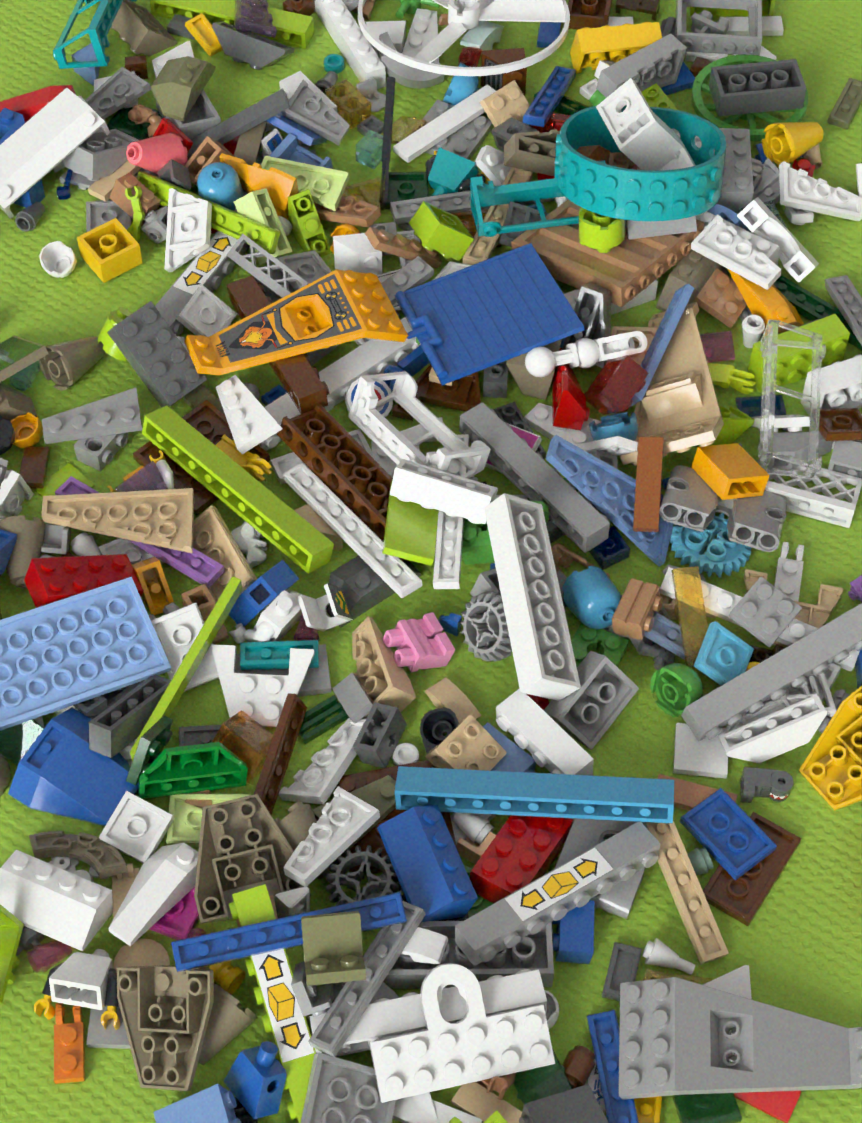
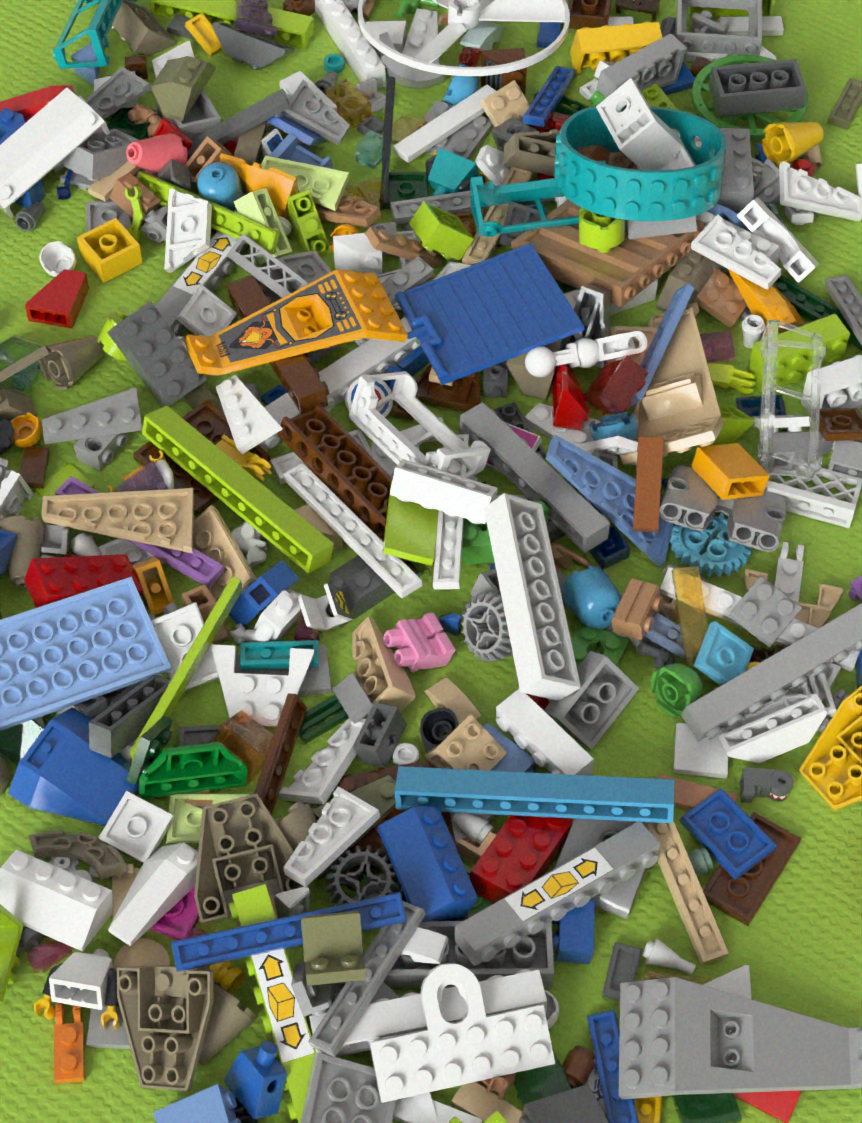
none -> red slope [25,269,89,329]

